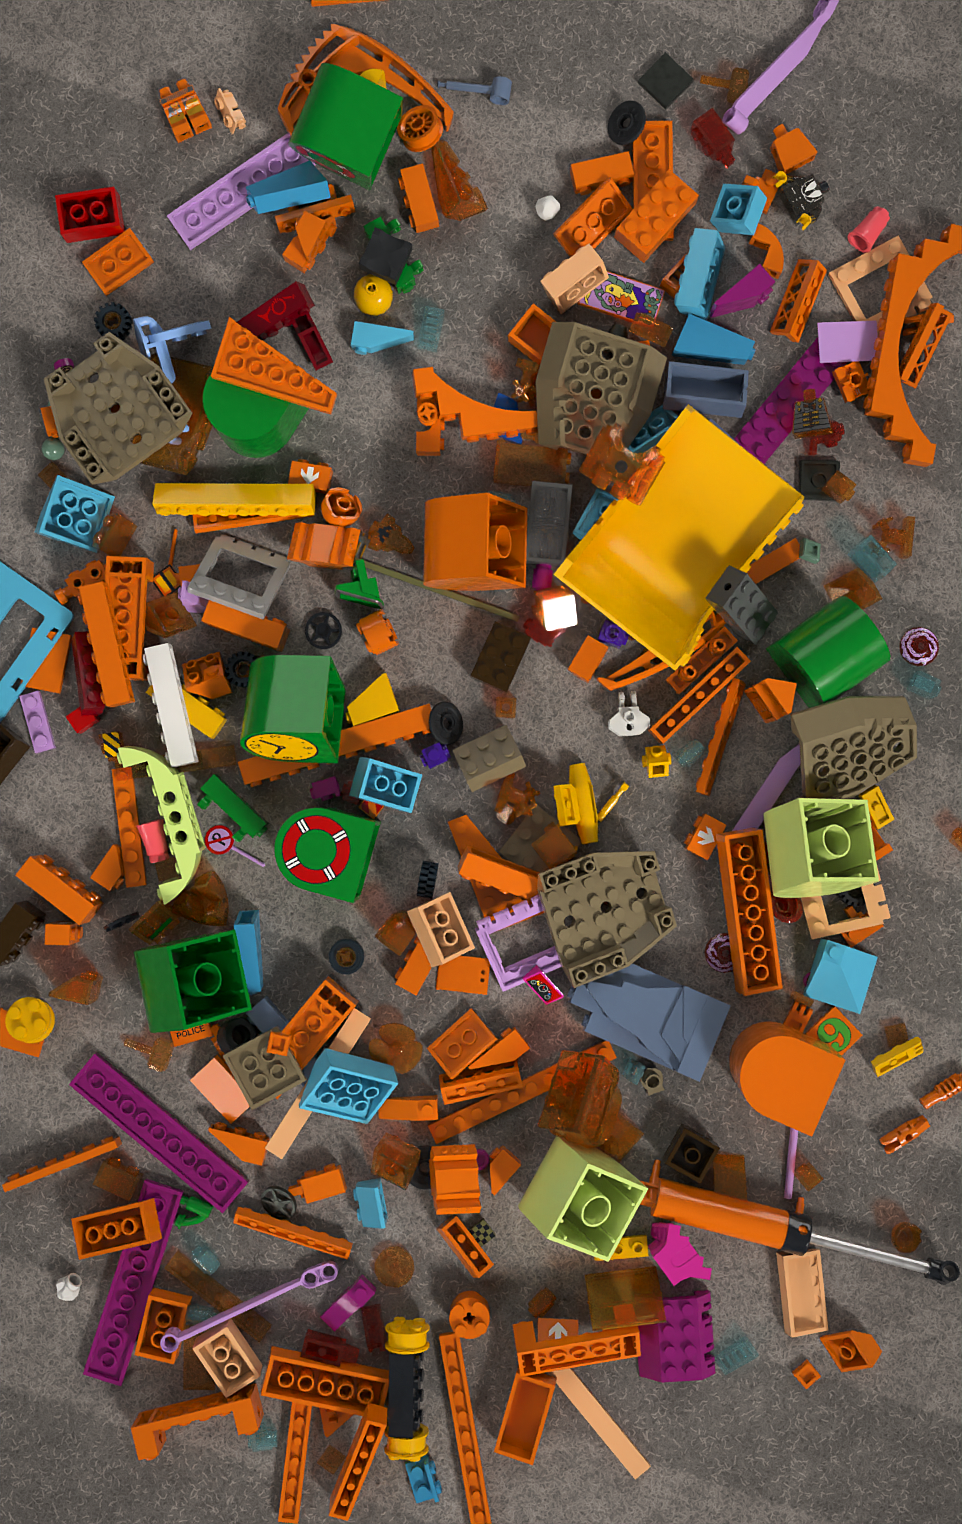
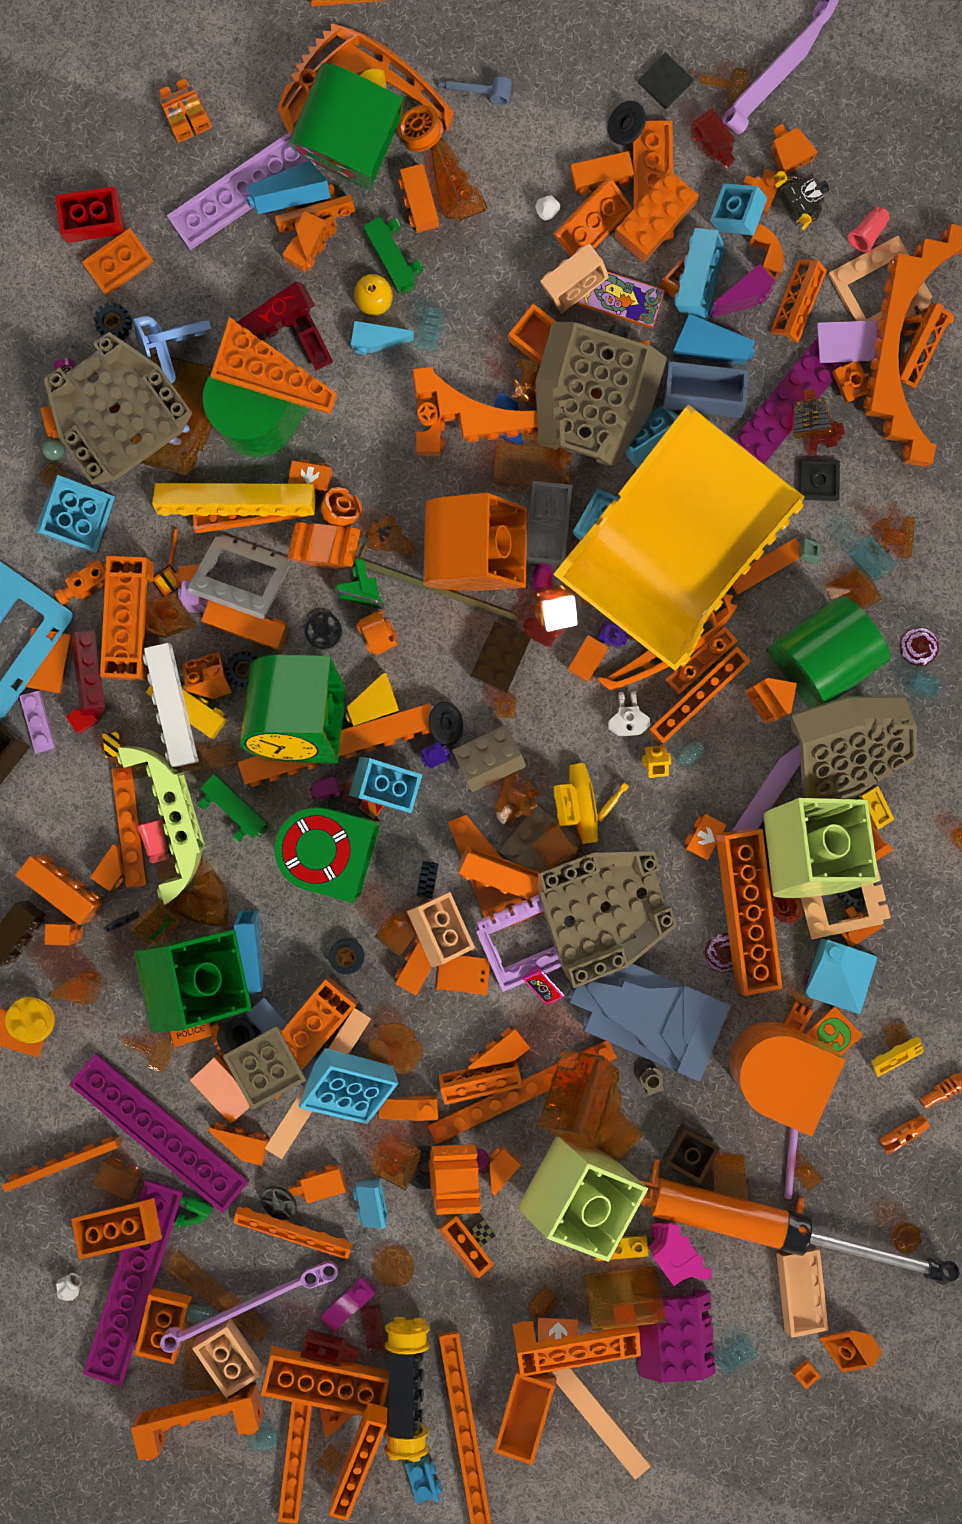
orange brick [78,581,135,708] -> none
clear orange bracket [92,512,138,556] -> none
clear light blue brick [191,1245,221,1276] -> none
piece [205,825,265,867] -> none
light nougat hinge [214,88,246,134] -> none
orange tile [266,1031,291,1056] -> none
black brick [359,227,412,285] -> none
orange plate [427,1008,497,1080] -> none
orange brick [449,1291,490,1339] -> none
clear orange piece [579,423,665,506] -> none
clear light blue plate [622,1058,646,1085] -> none
clear orange panel [629,311,673,347] -> none
orange plate [696,678,746,796] -> none
dark grey brick [705,565,778,645] -> none
clear orange brick [822,470,857,504] -> none

